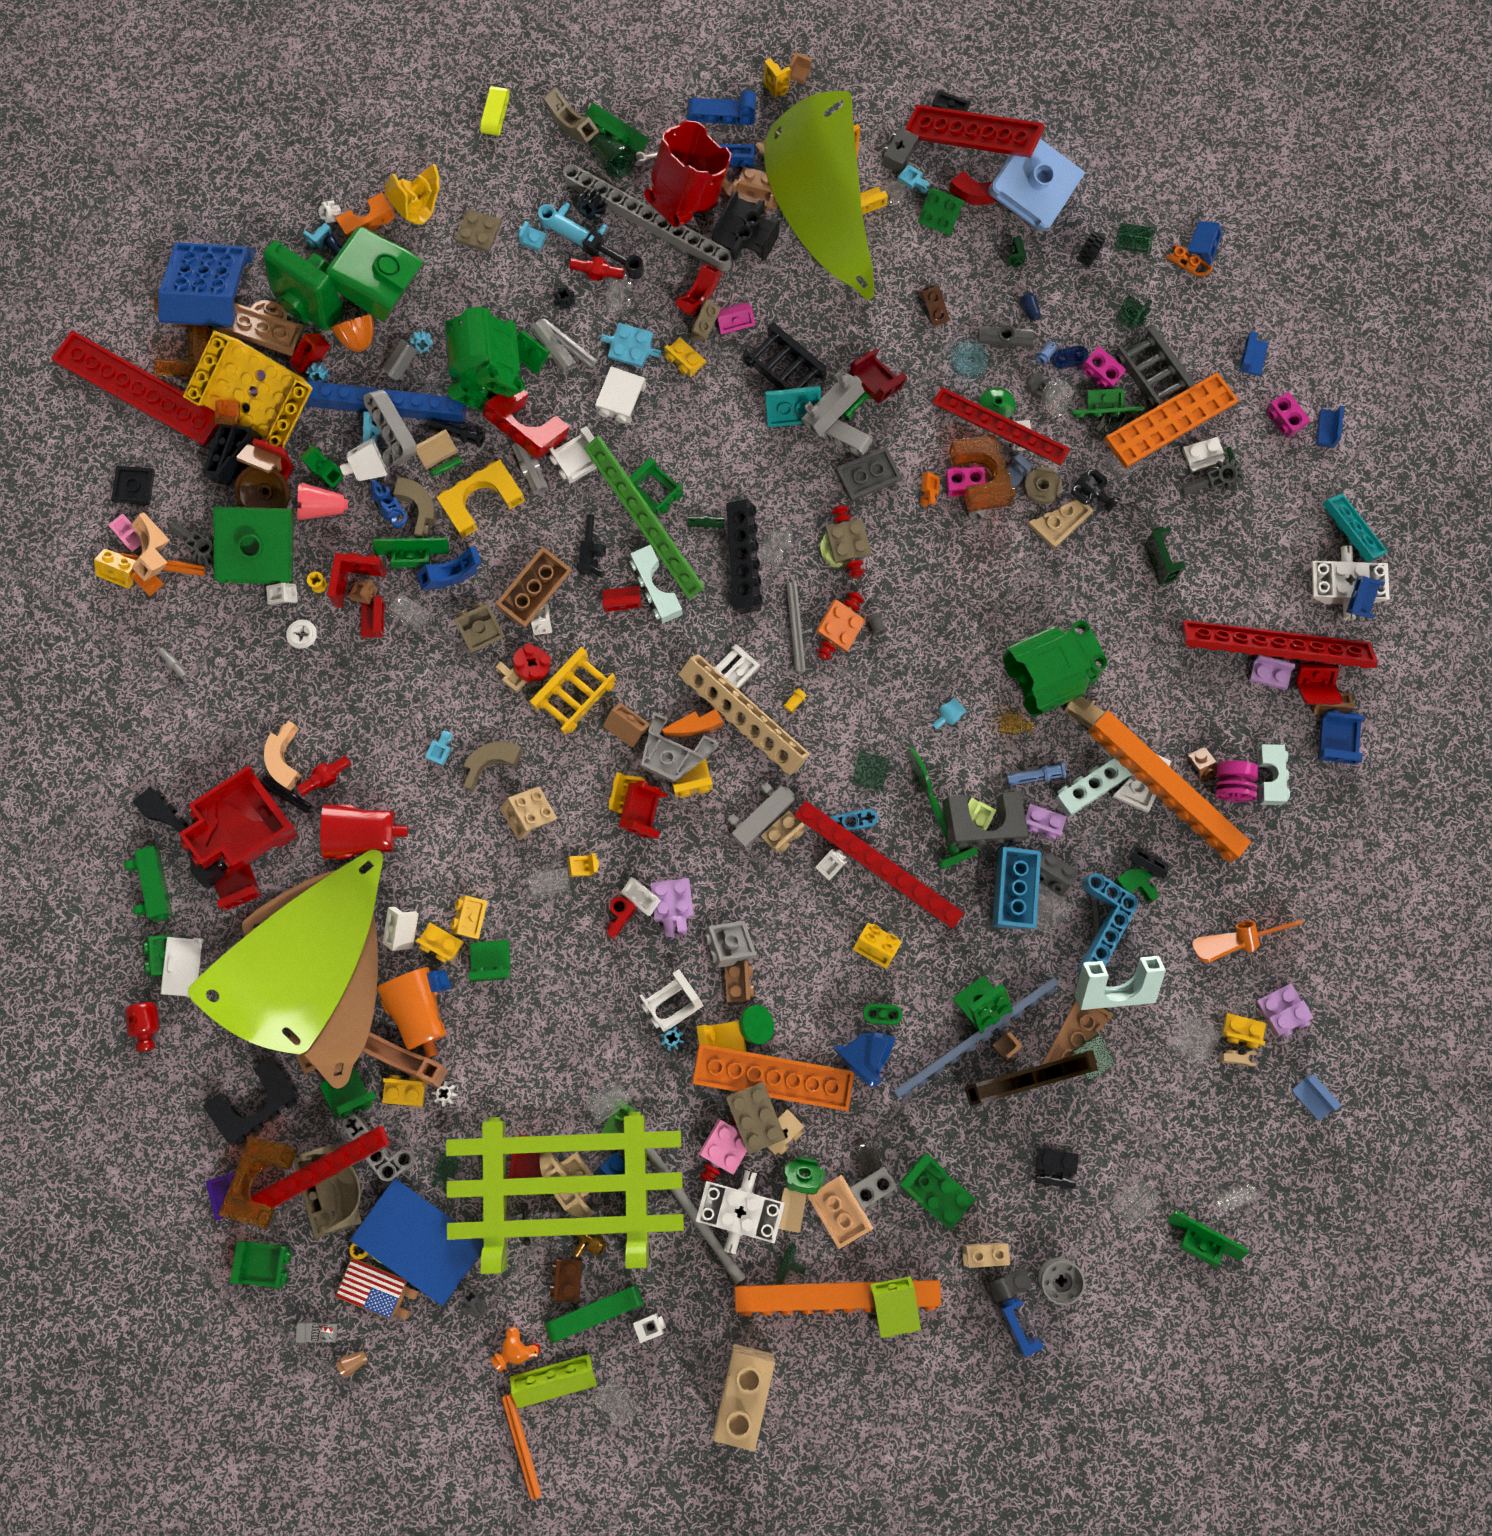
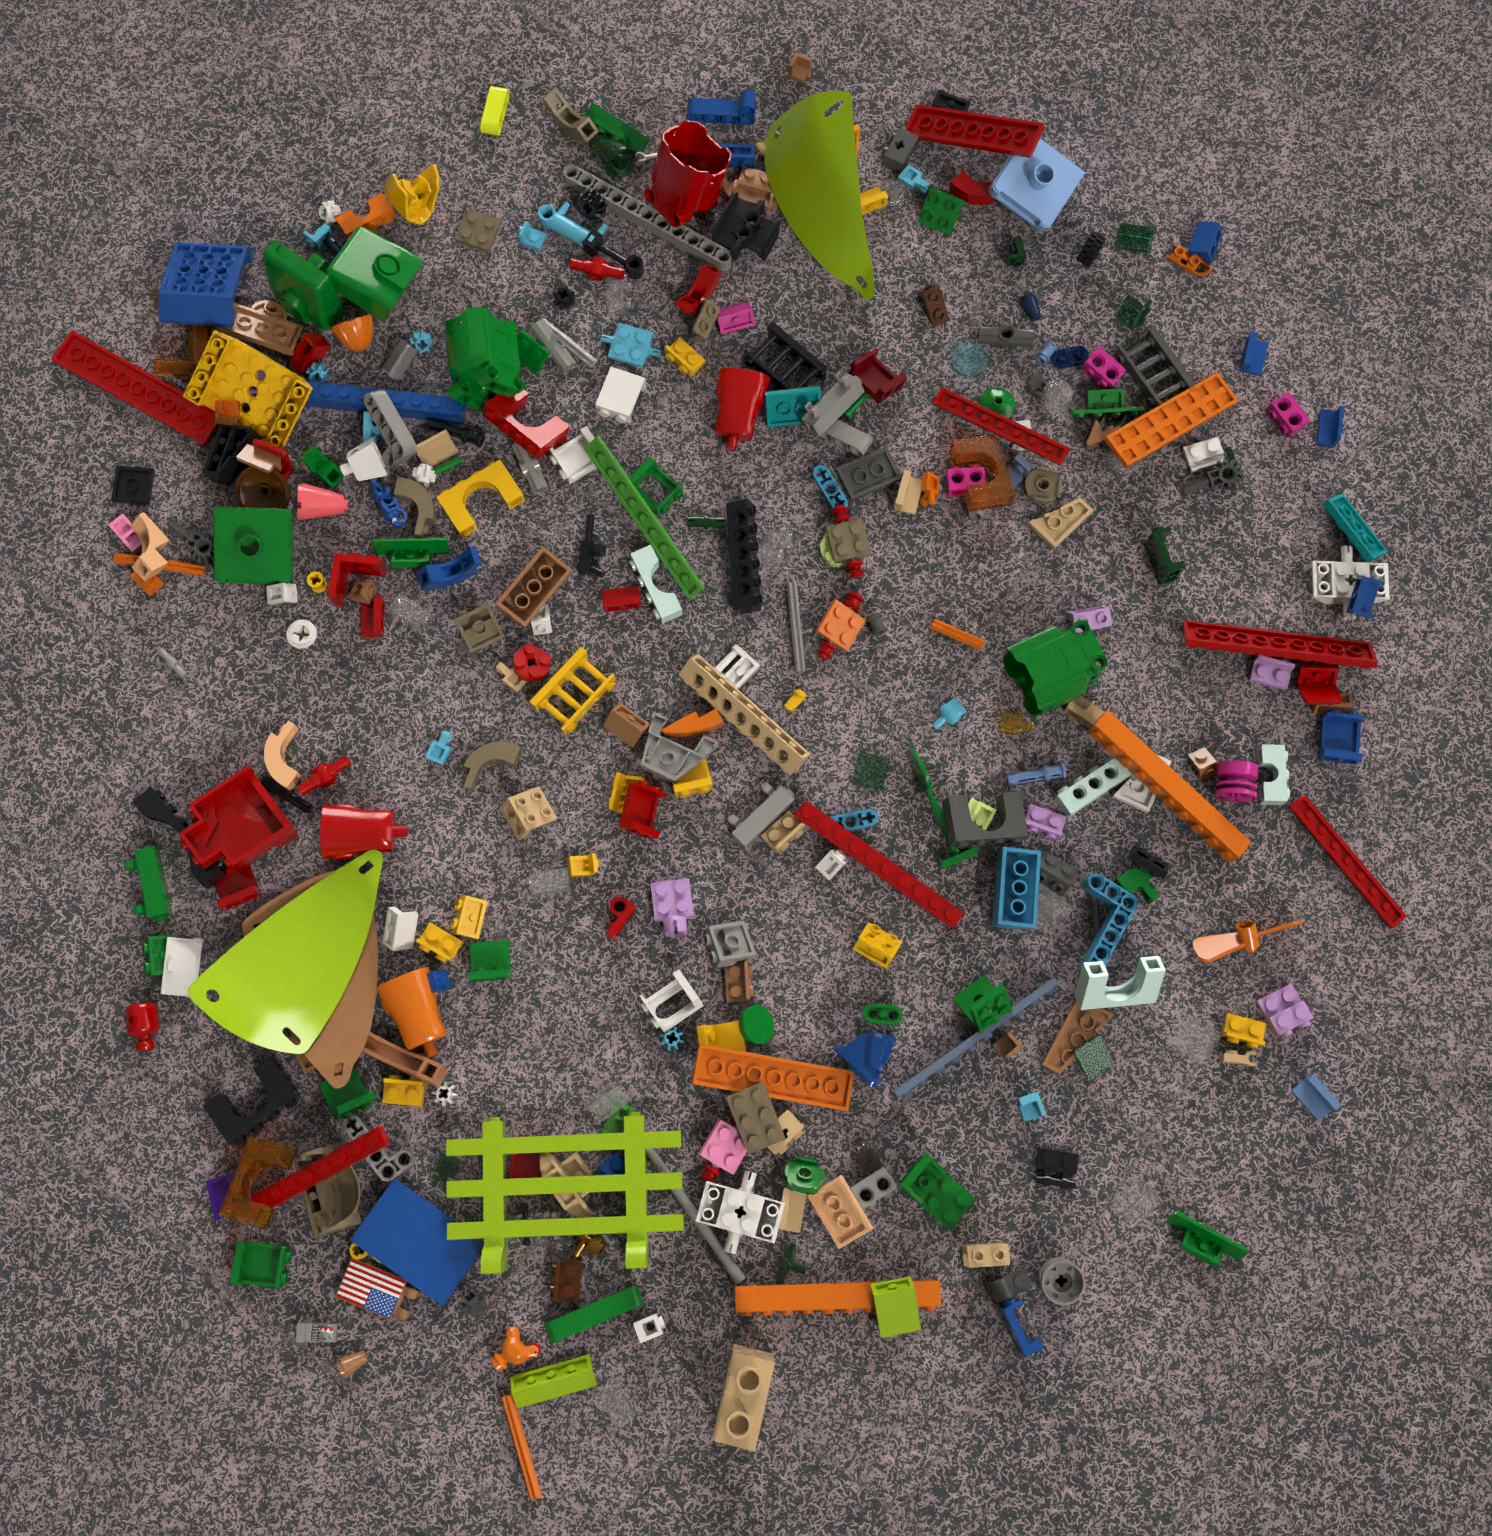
yellow bracket [94,549,136,589] -> none
white plate [621,877,661,916] -> none
yellow bracket [763,58,791,98] -> none
dark brown arch [964,1050,1099,1106] -> none
black piece [1071,469,1120,513] -> none
clear piece [1212,1179,1258,1216] -> none
none -> white gear [412,464,436,486]
none -> red torso [715,367,770,451]
none -> dark azure beam [813,465,848,511]
none -> tan panel [894,469,922,515]
none -> orange axle [931,619,984,650]
none -> medium azure panel [1016,1092,1046,1121]
none -> lavender bracket [1067,605,1112,633]
none -> medium nougat slope [1085,420,1121,451]
none -> red plate [1288,794,1407,929]

